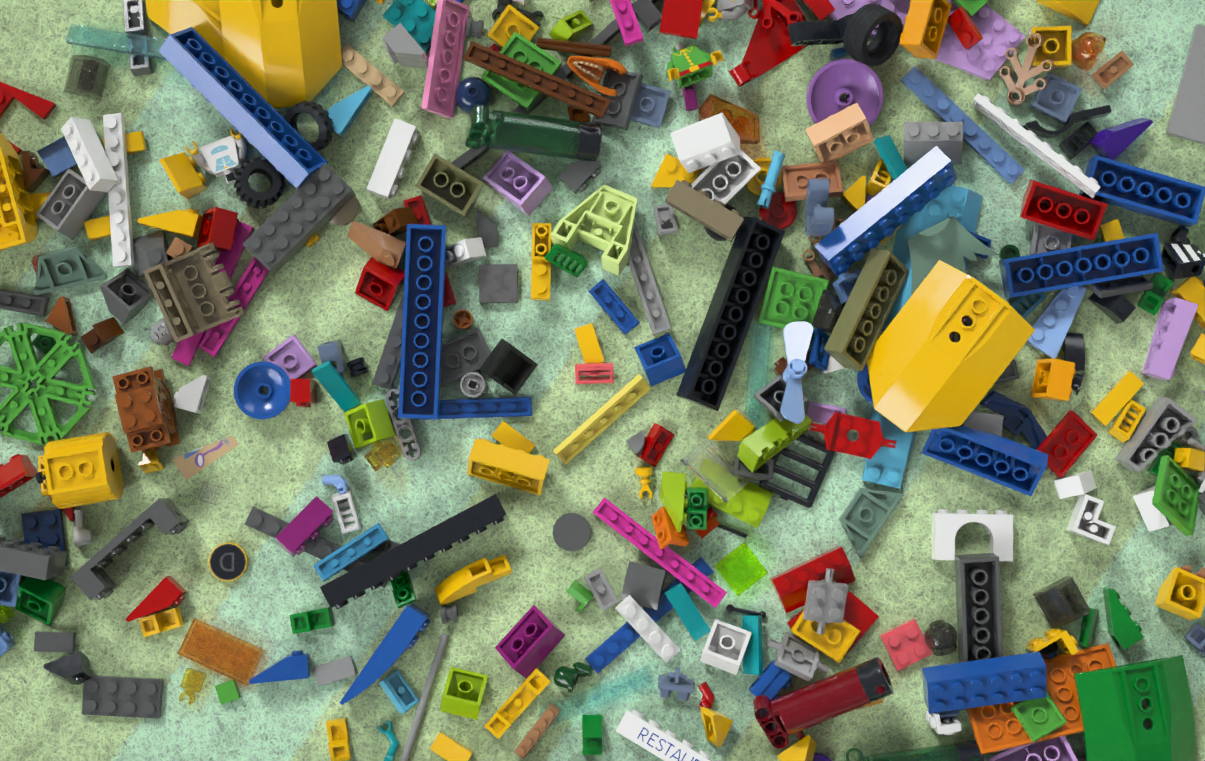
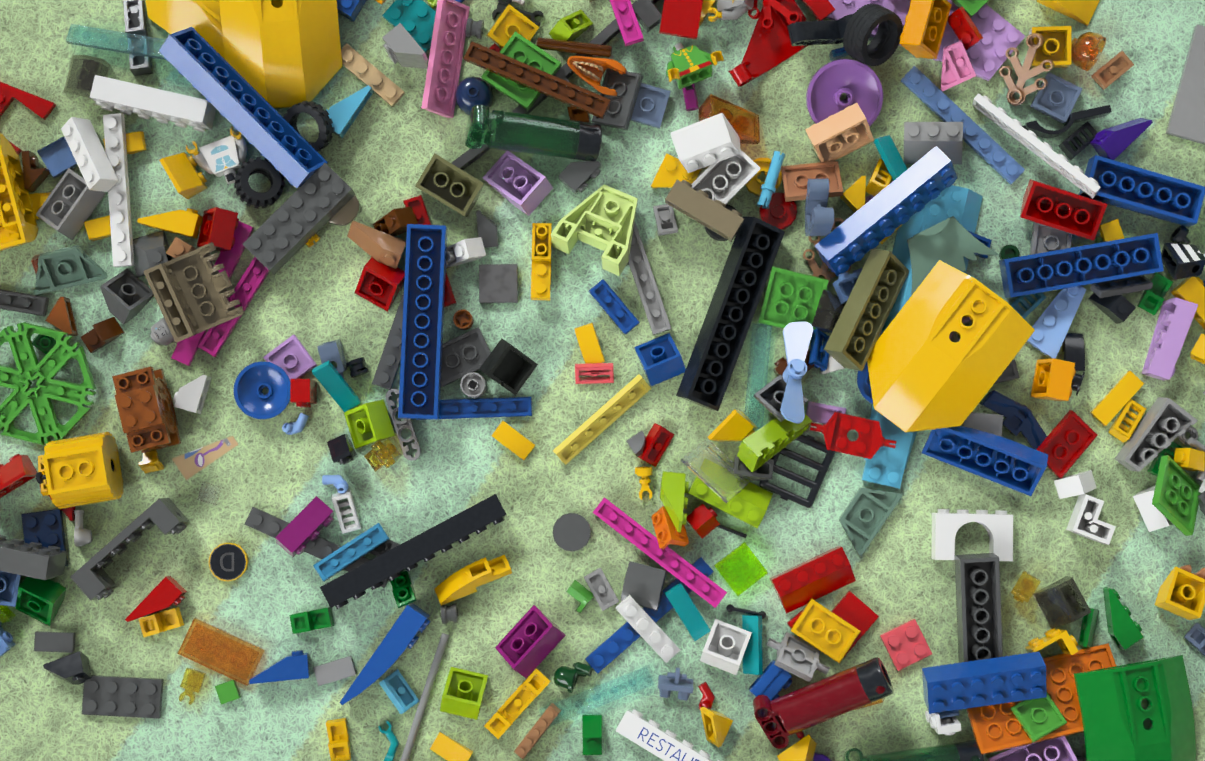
white brick [367,118,419,200] -> none
yellow slope [467,438,550,496] -> none
green slope [544,243,588,277] -> none
green slope [687,487,708,530] -> none
light grey plate [803,568,848,635] -> none
clear smoke piece [924,620,958,656] -> none
dark blue tile [1037,642,1059,659] -> none
none -> white brick [90,75,216,132]
none -> light blue arm [282,412,309,435]
none -> bright pink wing [941,40,976,91]
none -> clear yellow bracket [1011,571,1041,603]

